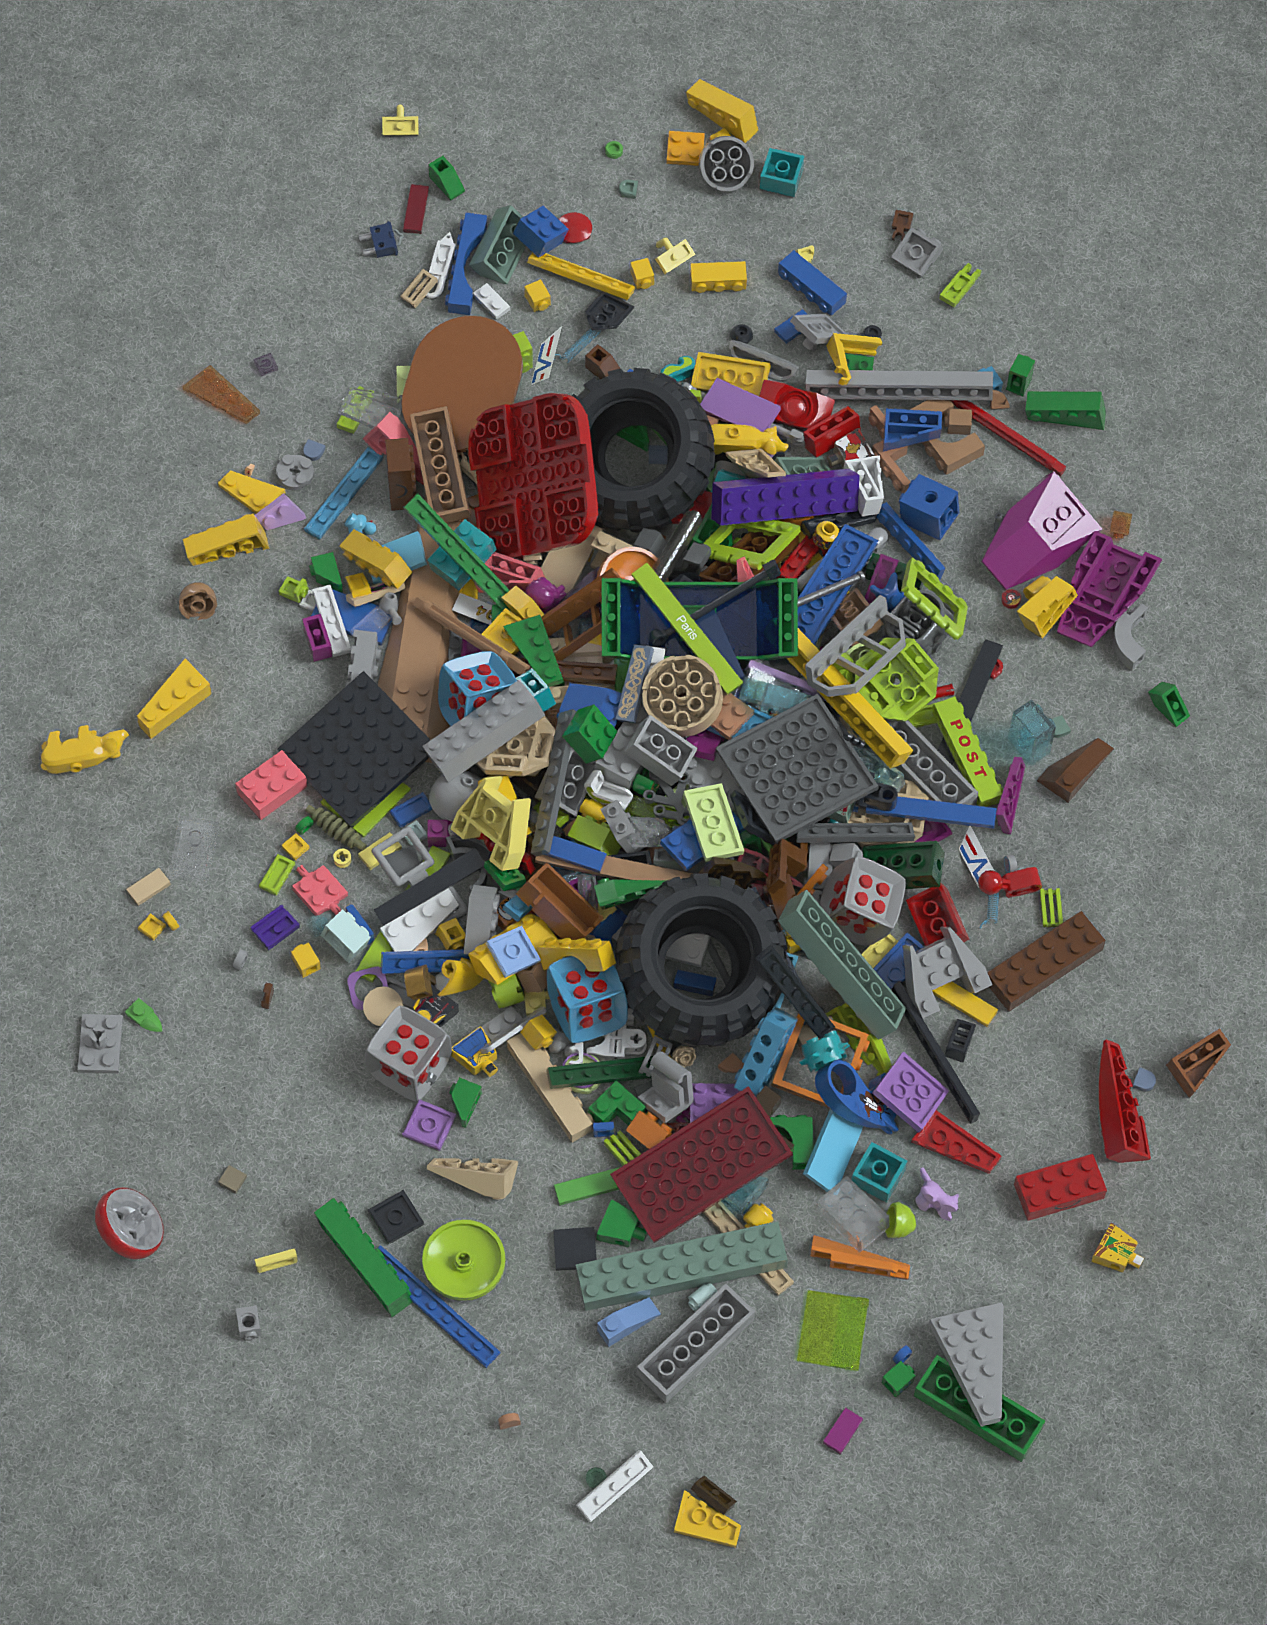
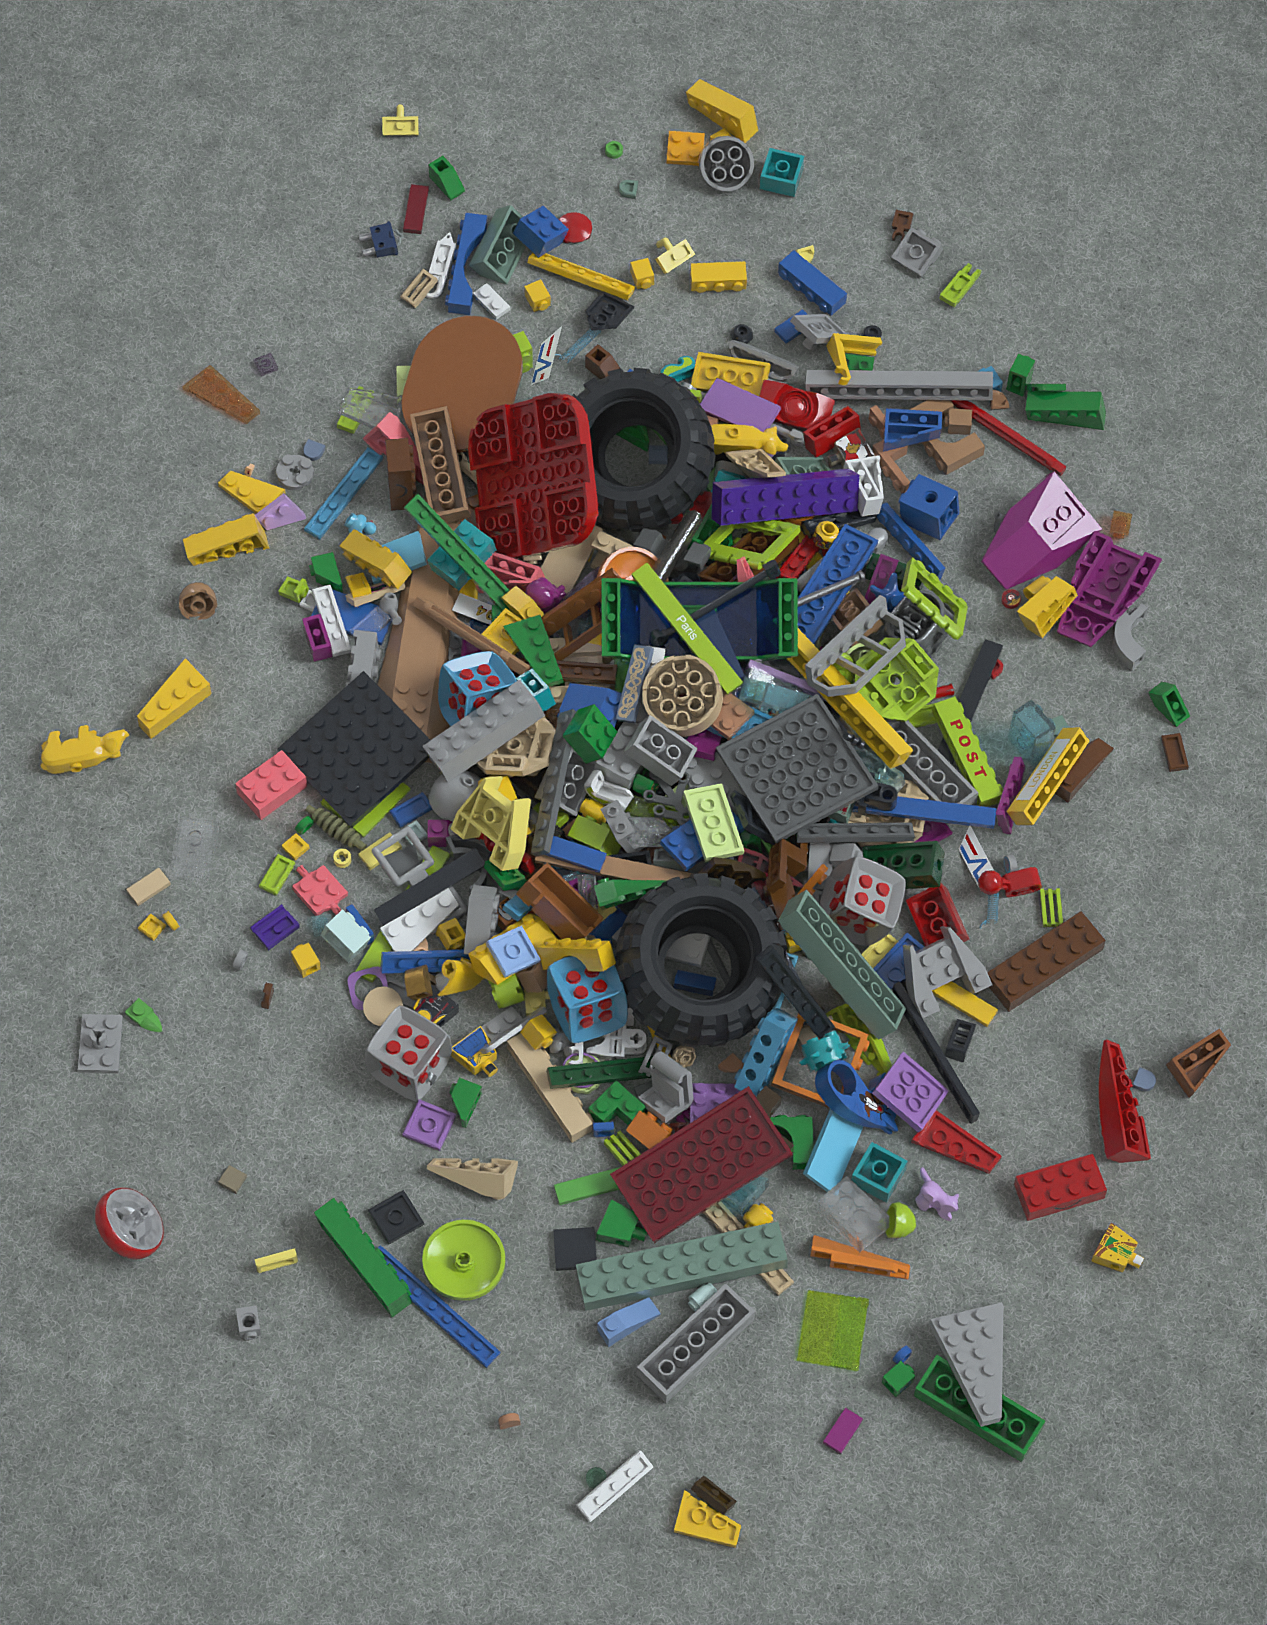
none -> yellow brick [1006,727,1089,825]
none -> green tile [1027,384,1066,392]
none -> reddish brown tile [1161,733,1189,772]

